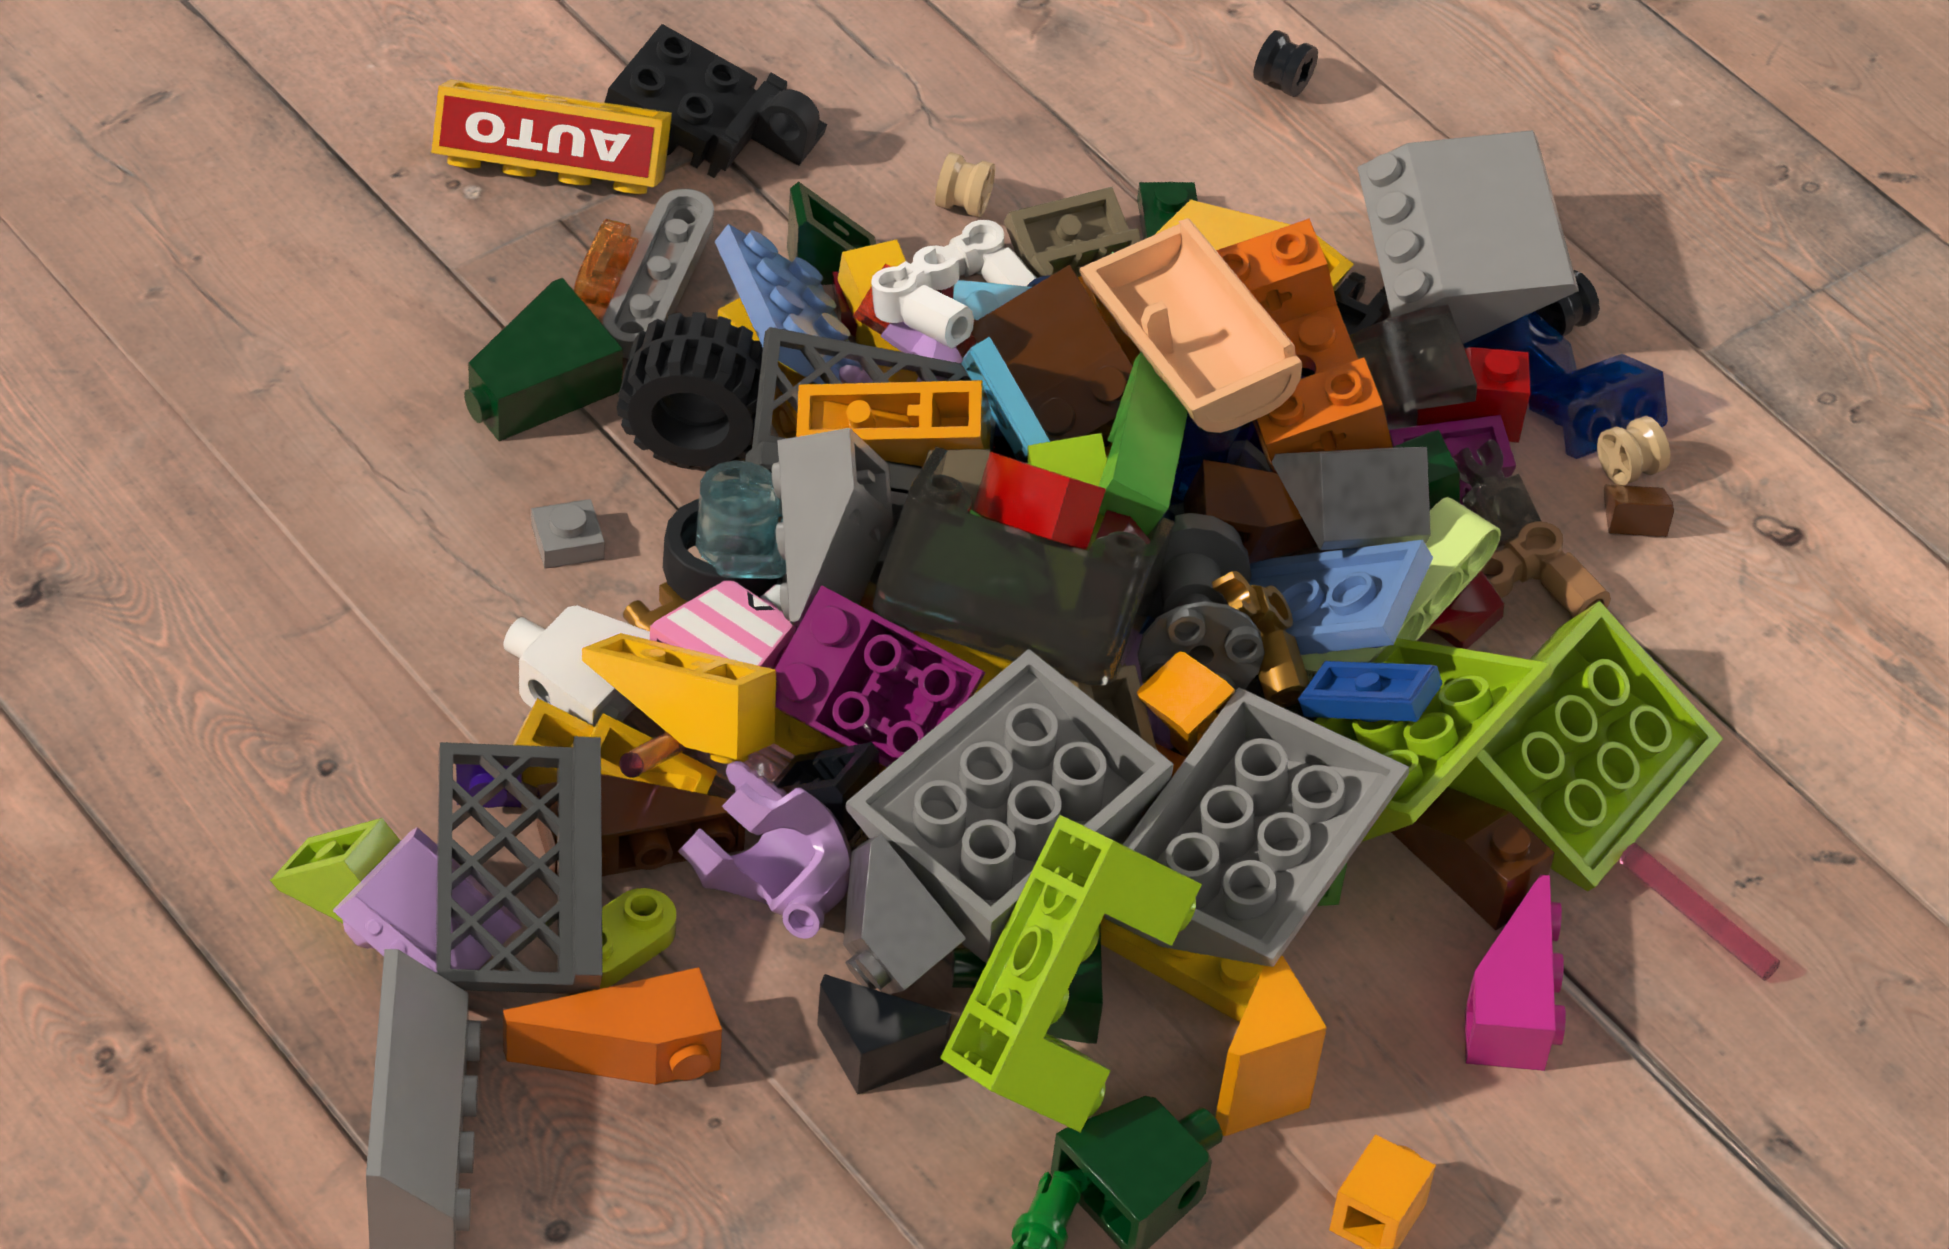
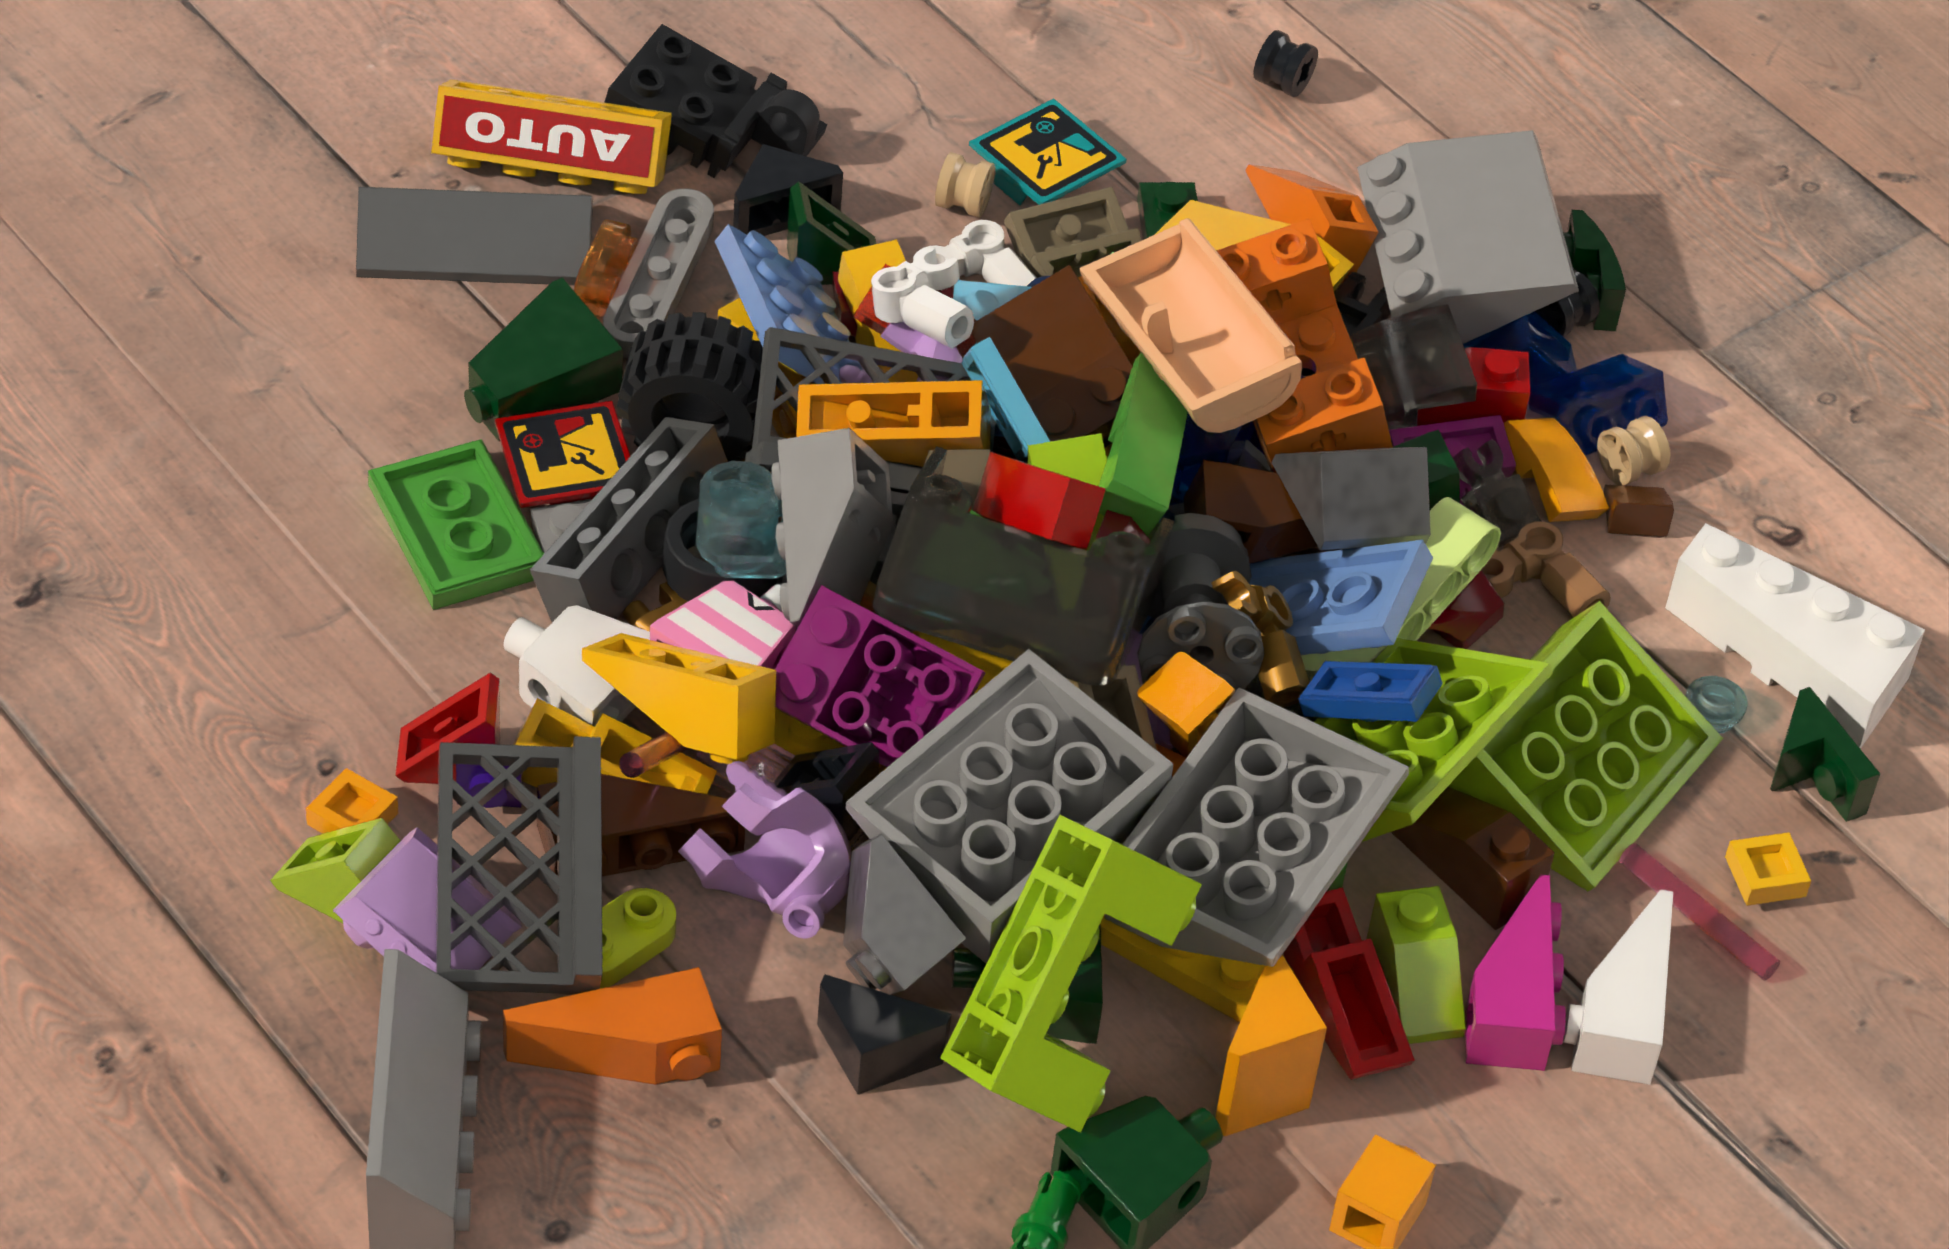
none -> light orange plate [306,768,399,834]
none -> dark grey slope [356,187,593,286]
none -> bright green tile [368,439,544,610]
none -> red slope [395,672,500,784]
none -> piece [495,400,630,508]
none -> dark grey brick [530,417,735,622]
none -> black slope [733,144,843,236]
none -> piece [969,98,1127,206]
none -> orange slope [1245,164,1379,284]
none -> red slope [1283,887,1415,1080]
none -> lime slope [1366,886,1466,1044]
none -> light orange slope [1503,418,1609,522]
none -> dark green slope [1563,209,1626,331]
none -> white slope [1563,889,1673,1085]
none -> white wedge [1665,523,1925,749]
none -> clear light blue plate [1685,676,1748,734]
none -> yellow plate [1725,832,1811,906]
none -> dark green slope [1770,687,1880,822]

